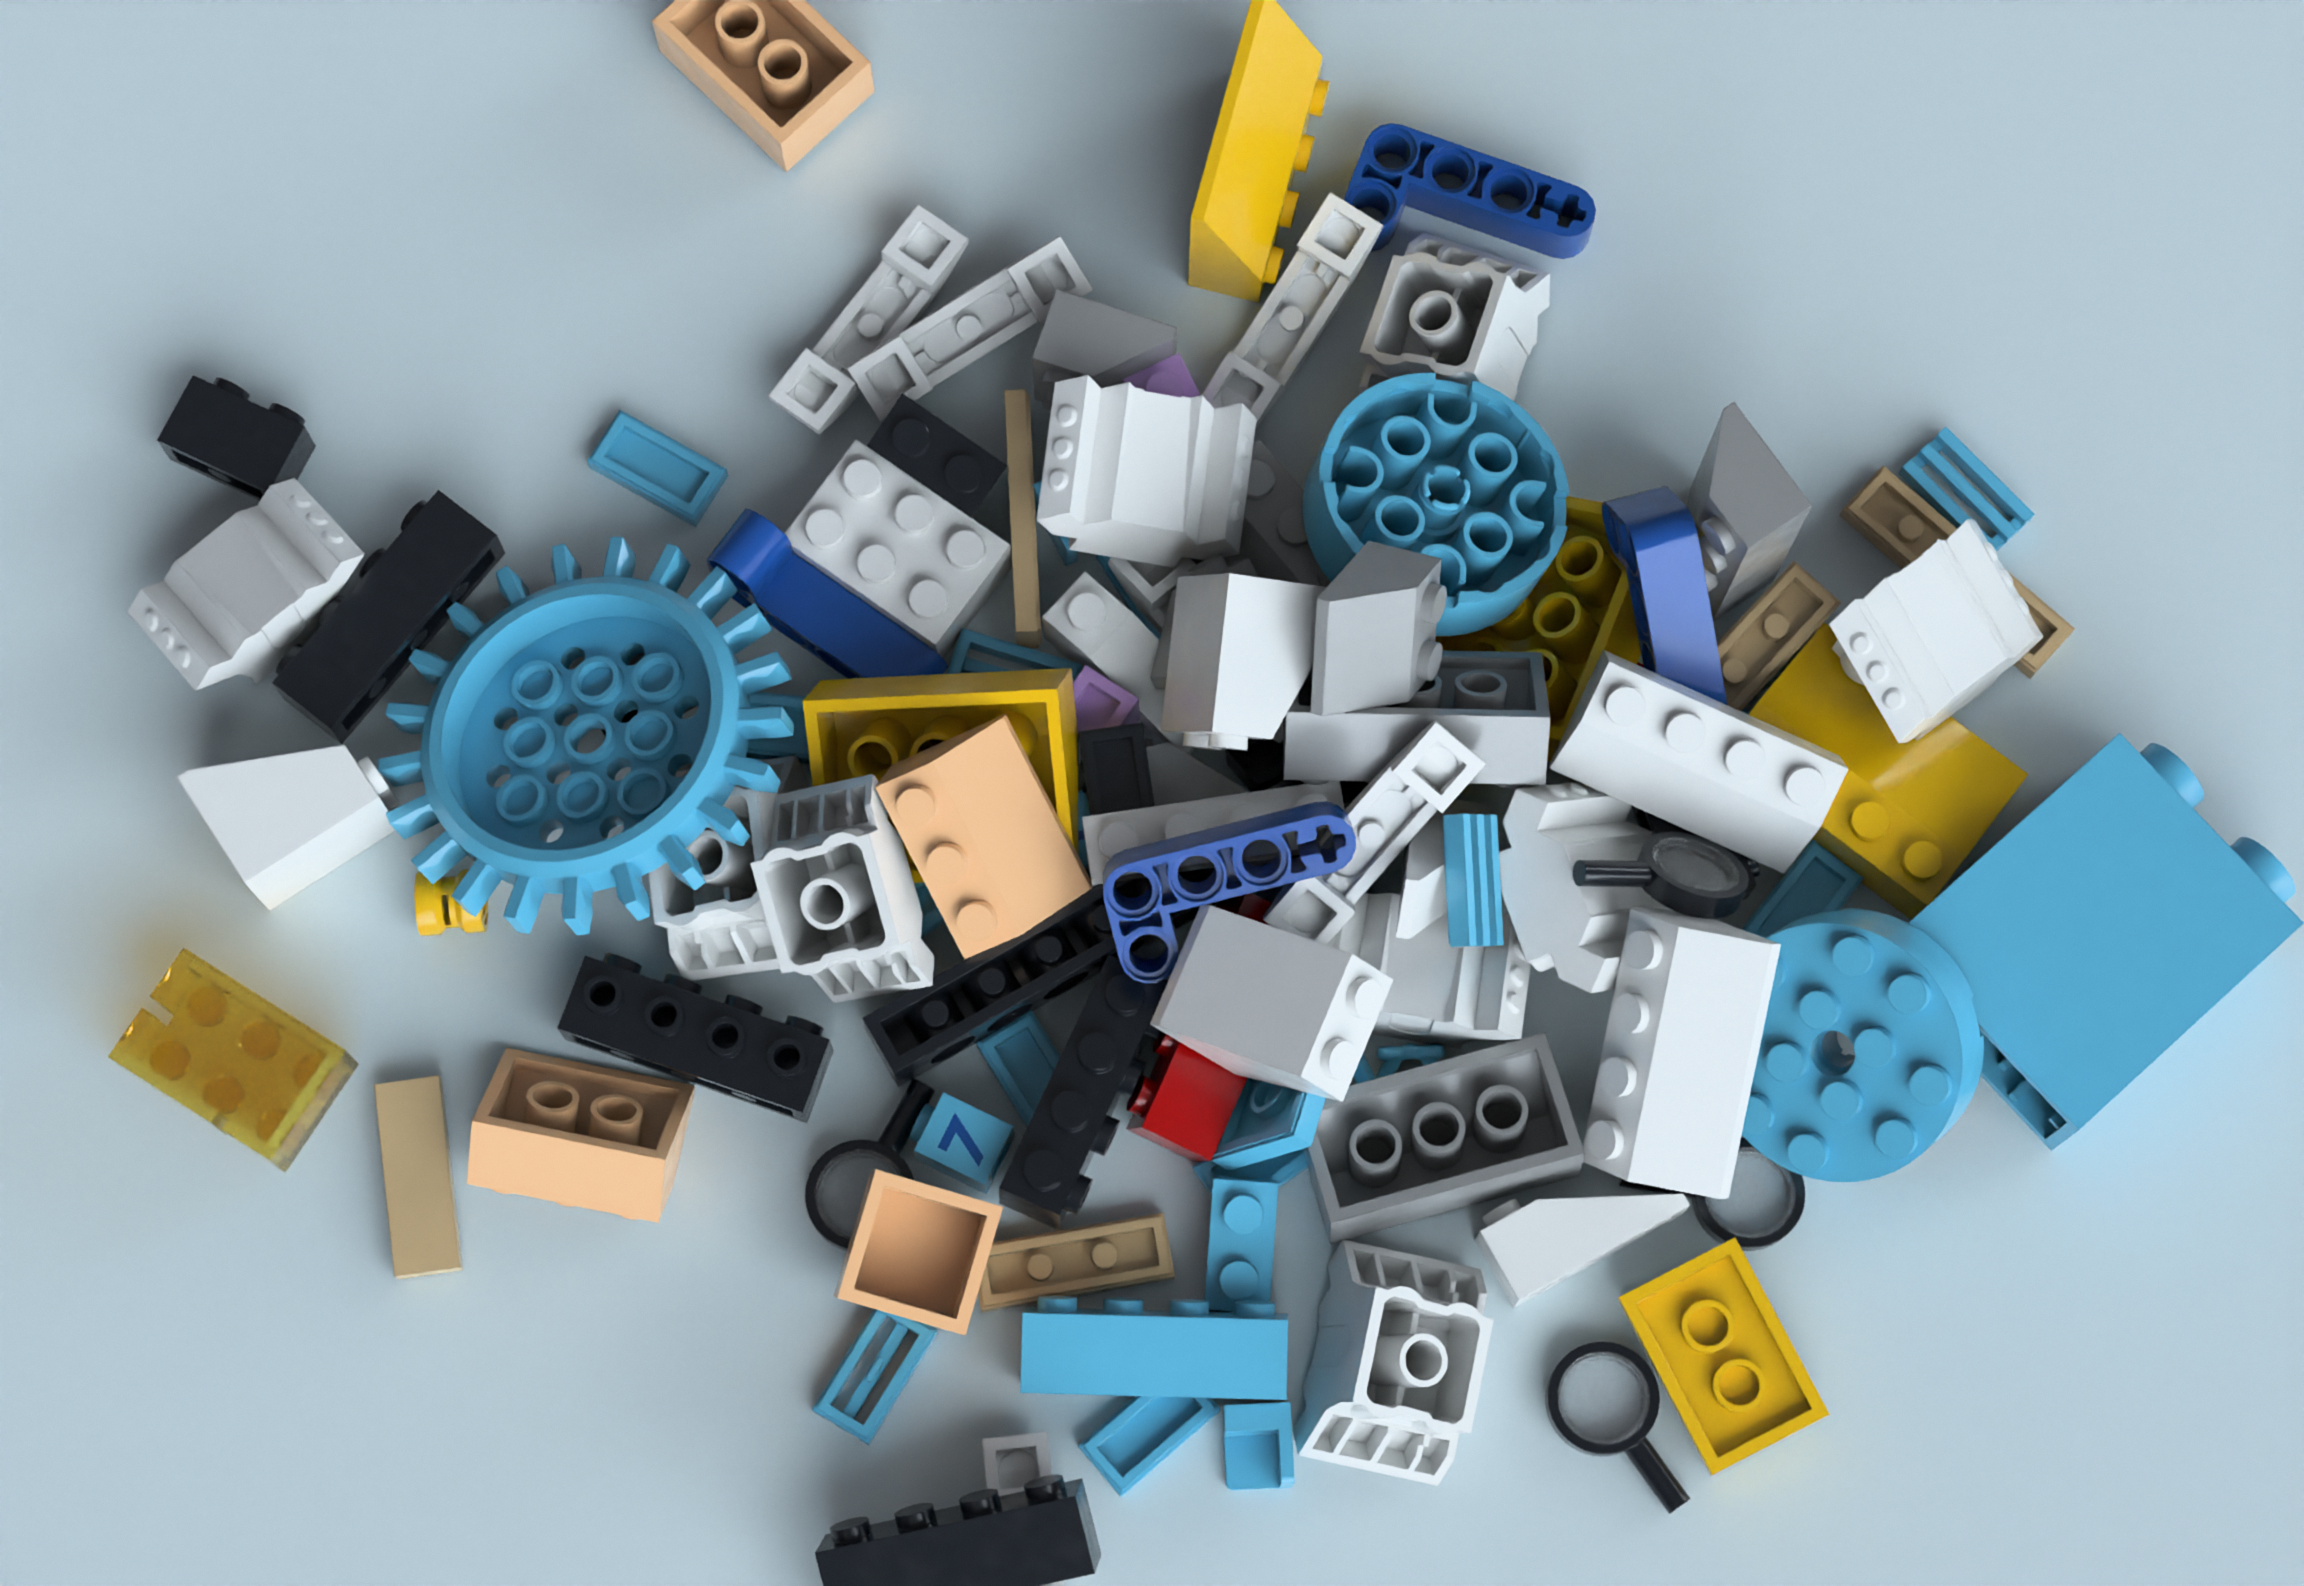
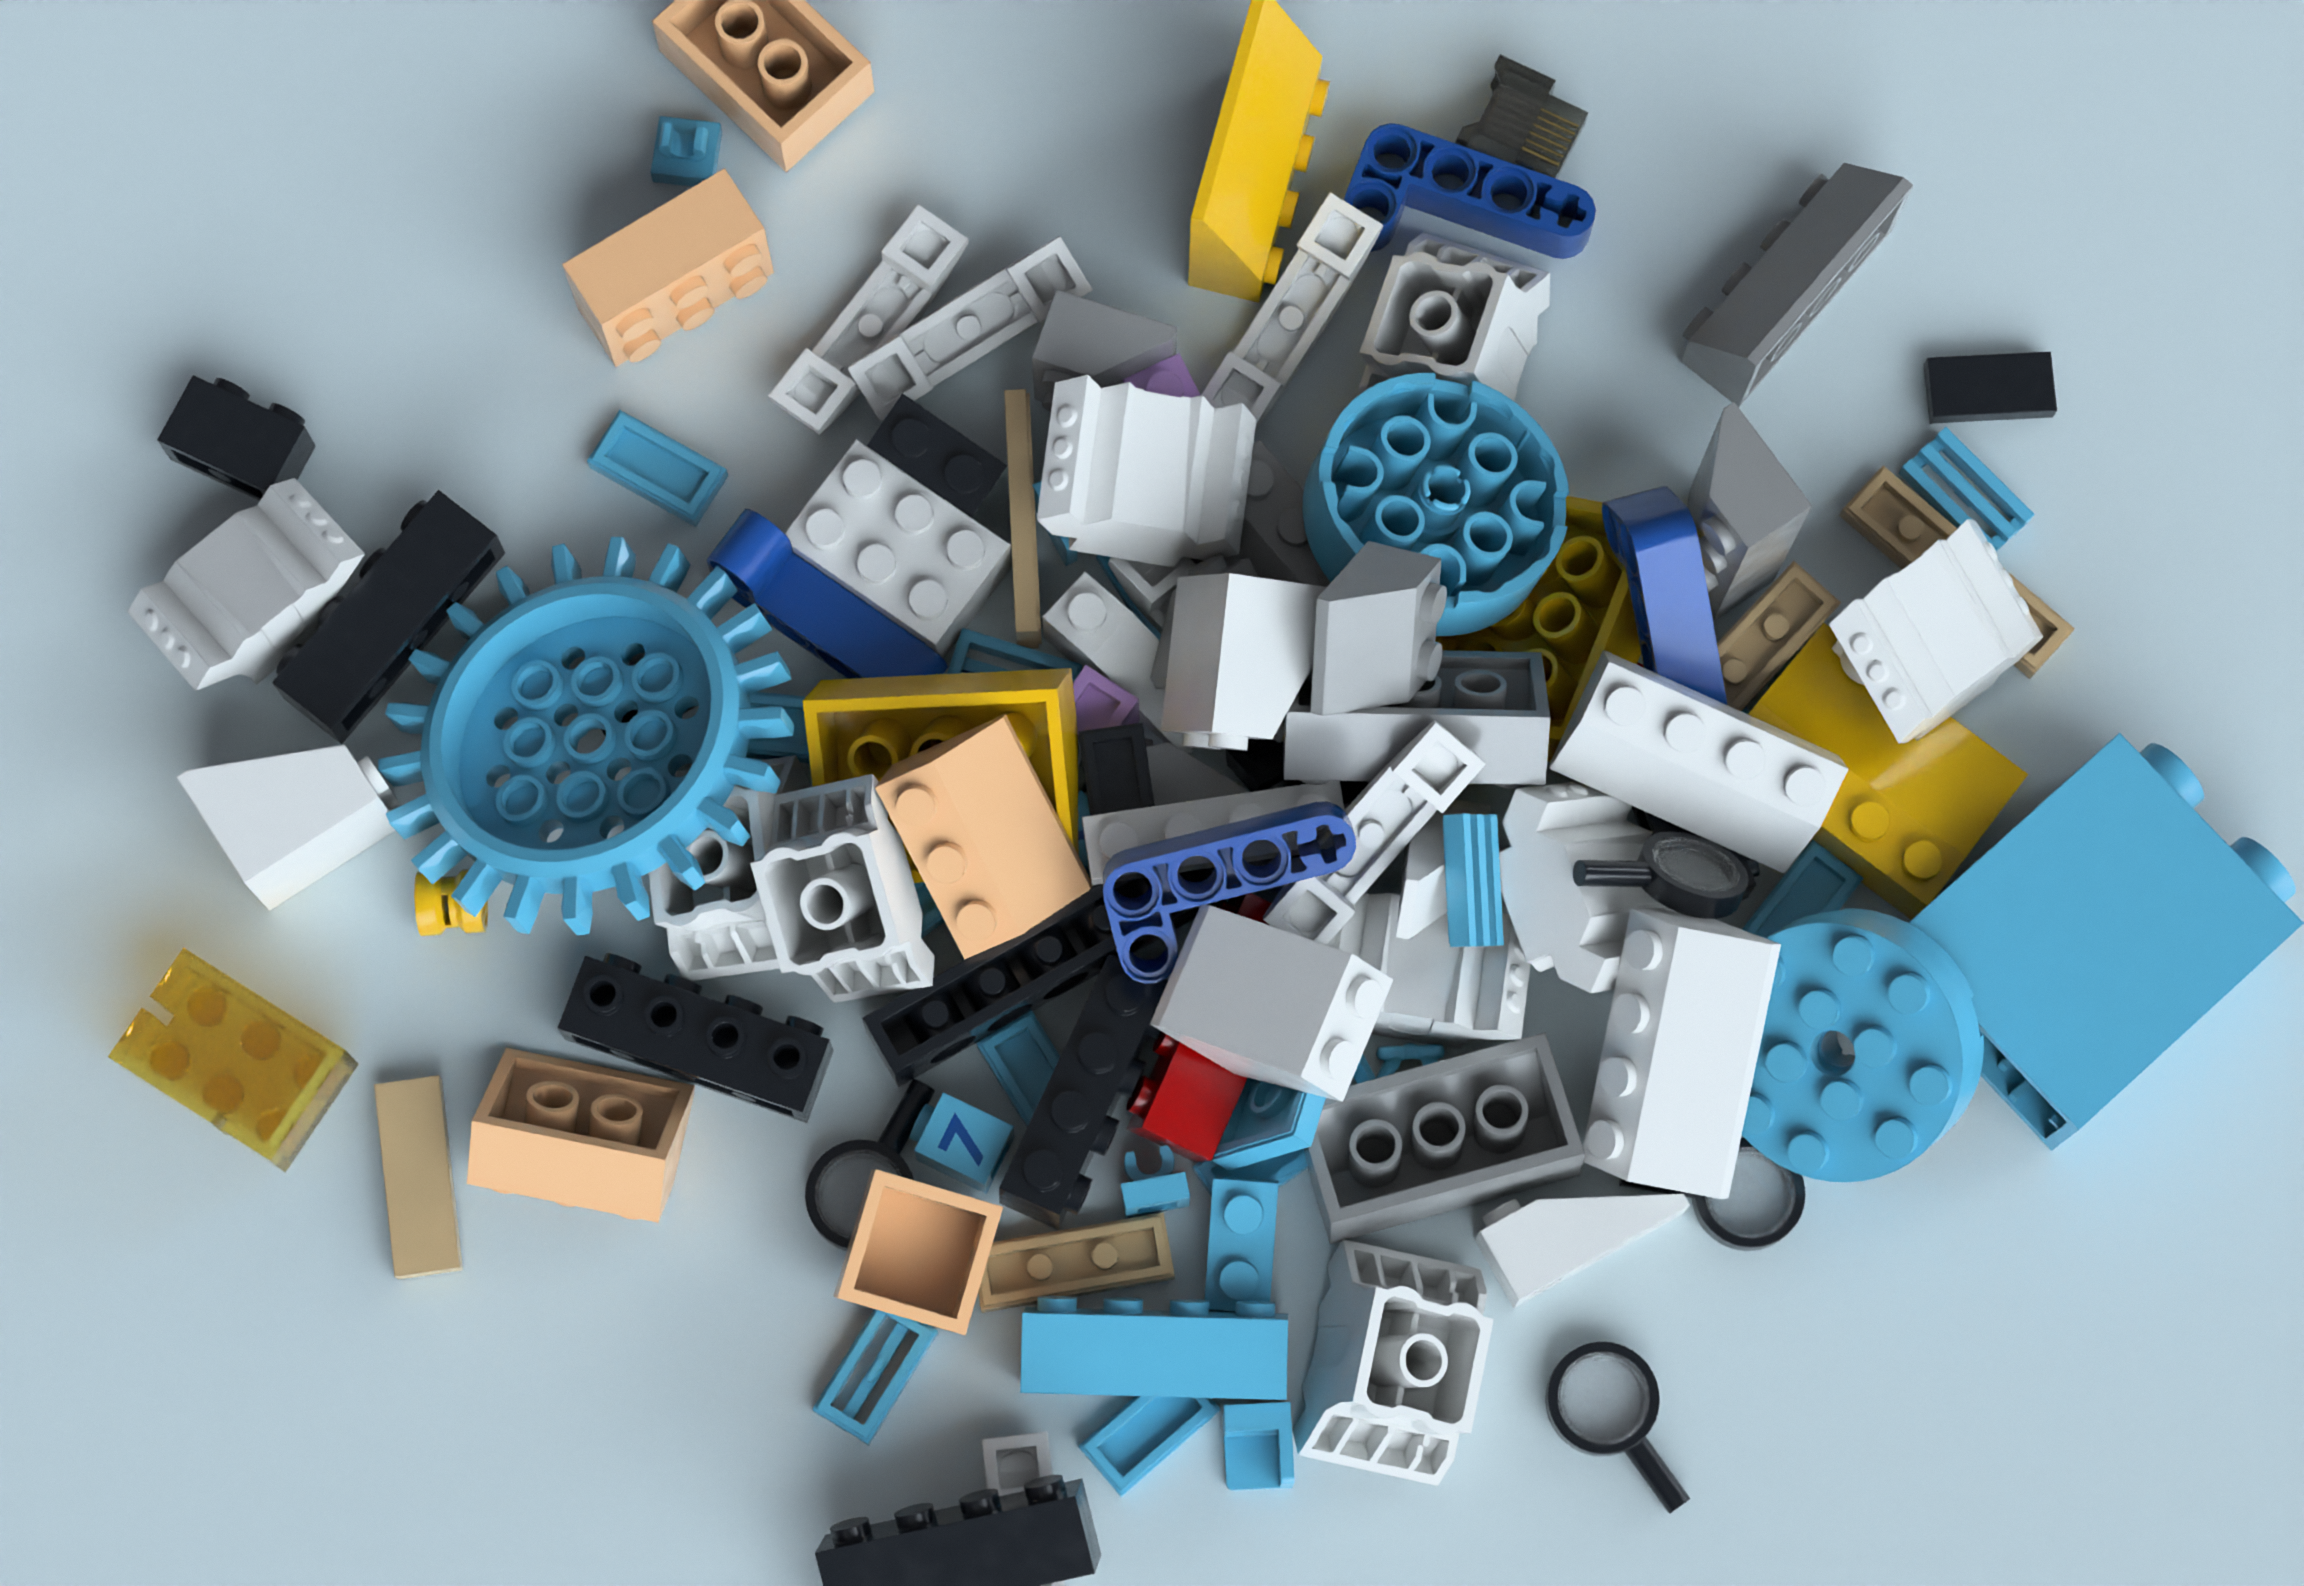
yellow plate [1617,1237,1830,1476] -> none
none -> light nougat brick [562,168,774,367]
none -> medium azure tile [650,116,722,187]
none -> medium azure tile [1121,1145,1190,1219]
none -> clear smoke piece [1455,54,1588,179]
none -> light grey slope [1681,163,1913,407]
none -> black tile [1923,352,2057,424]

